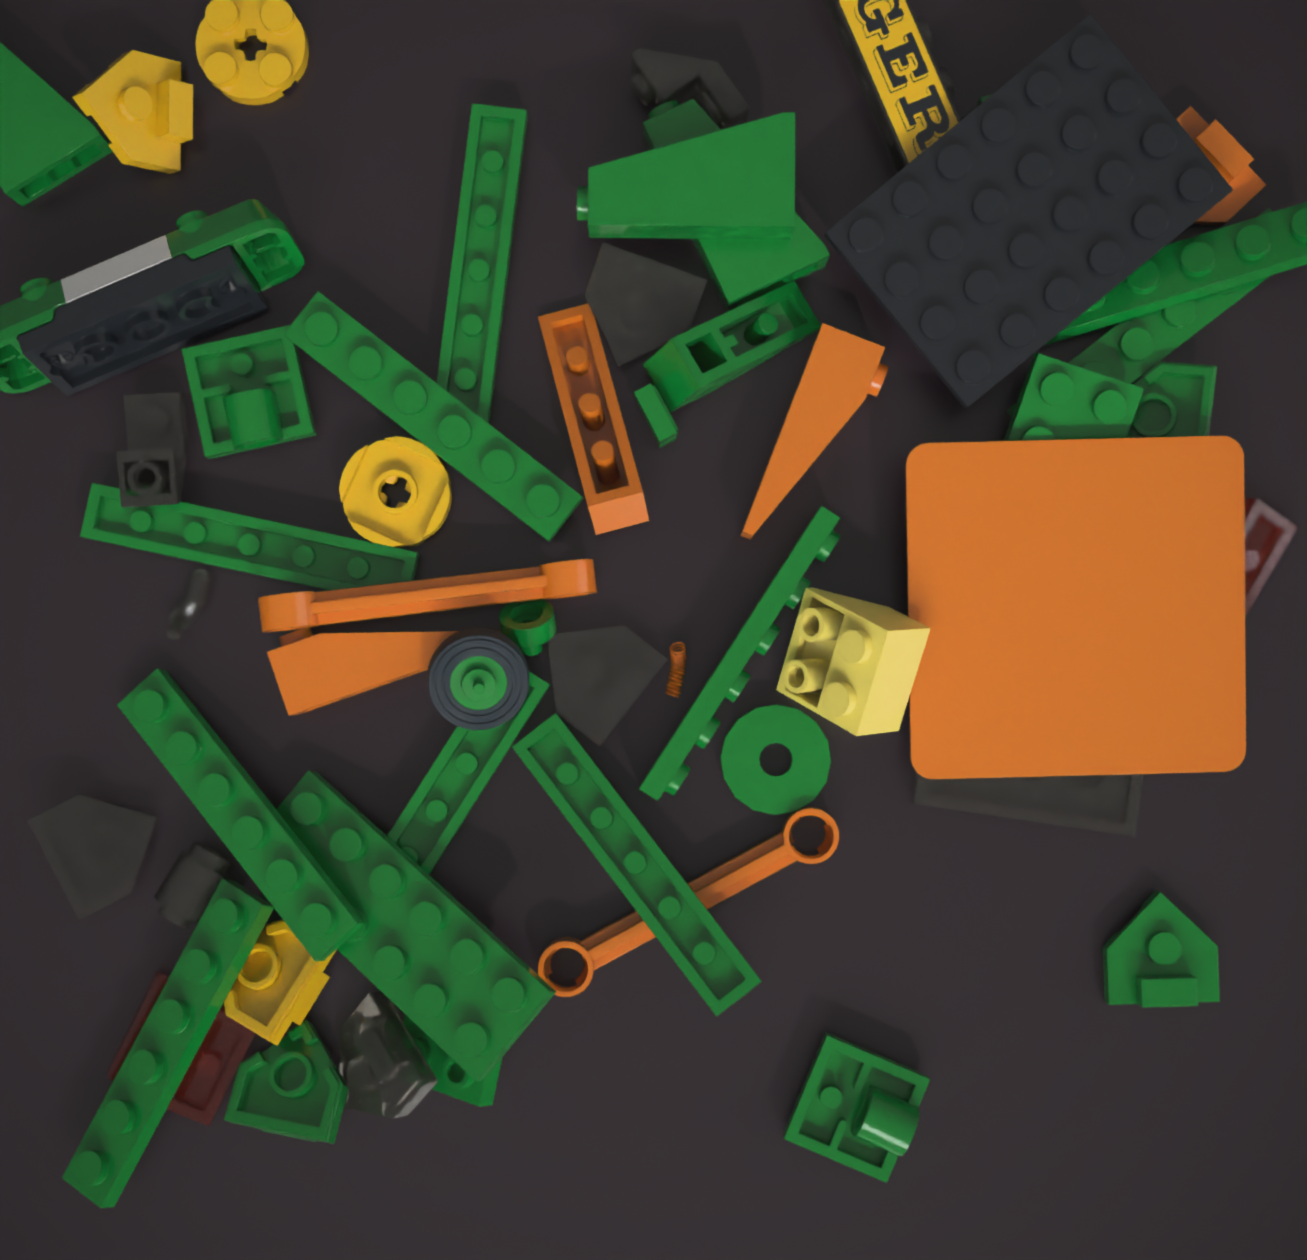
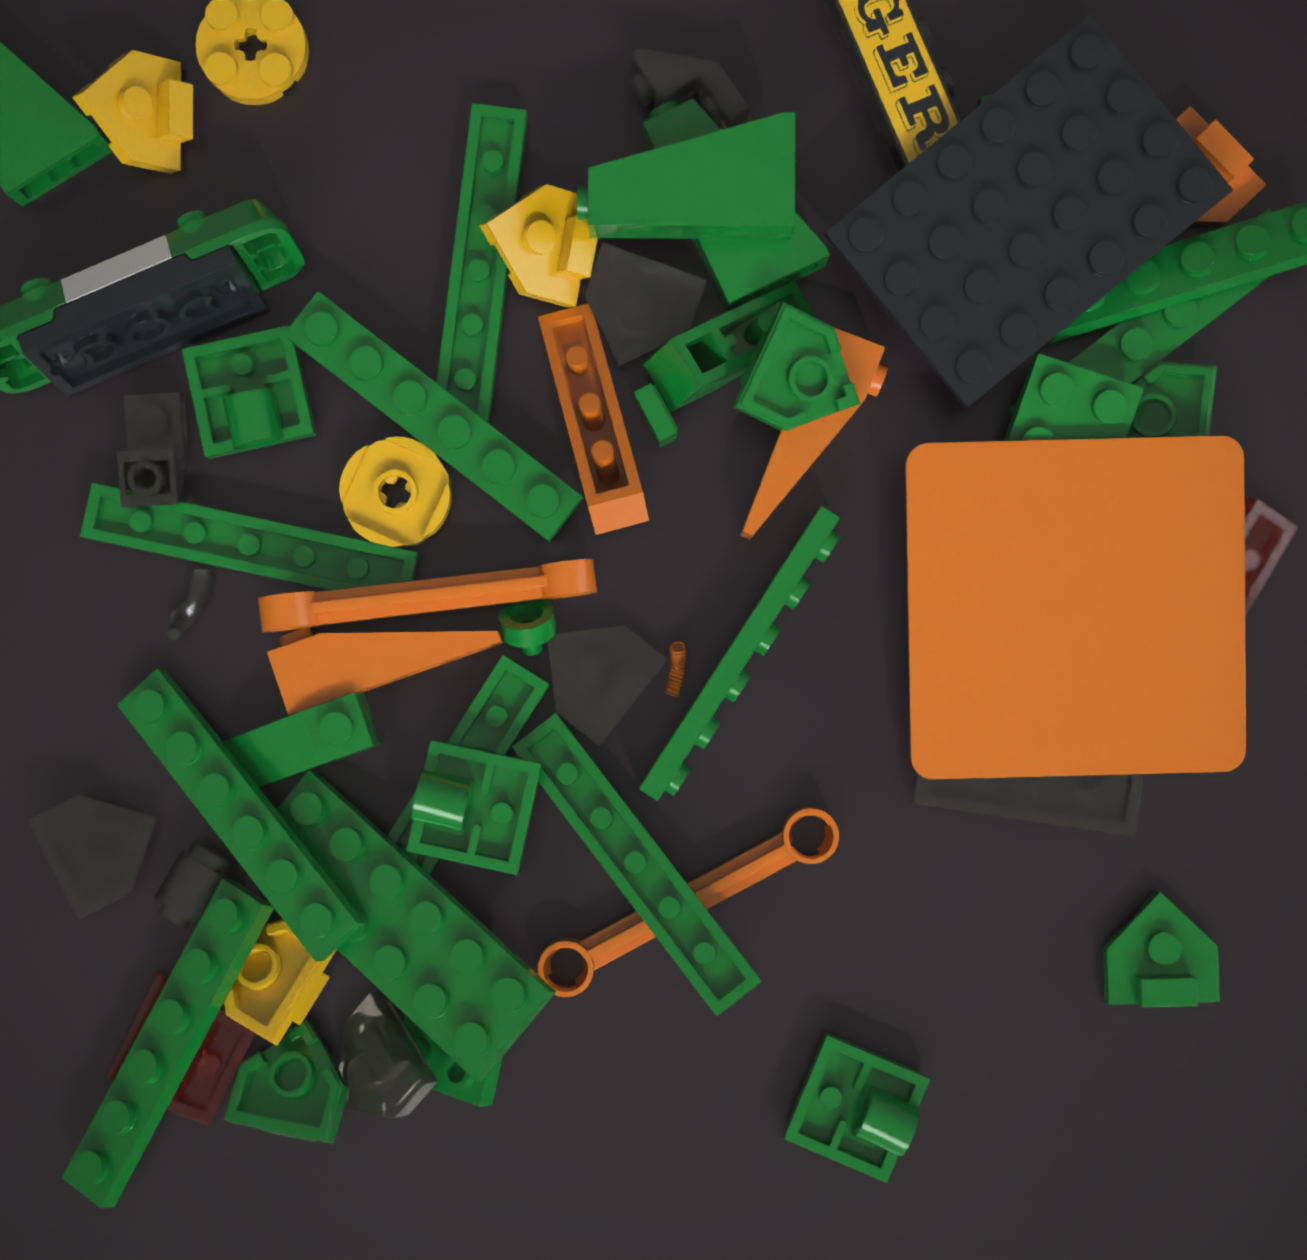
black wheel [427,628,529,730] -> none
green tile [720,704,831,815] -> none
light yellow slope [776,588,931,736] -> none
none -> green slope [223,692,382,788]
none -> green plate [406,740,542,875]
none -> yellow plate [479,184,598,308]
none -> green plate [733,302,861,432]

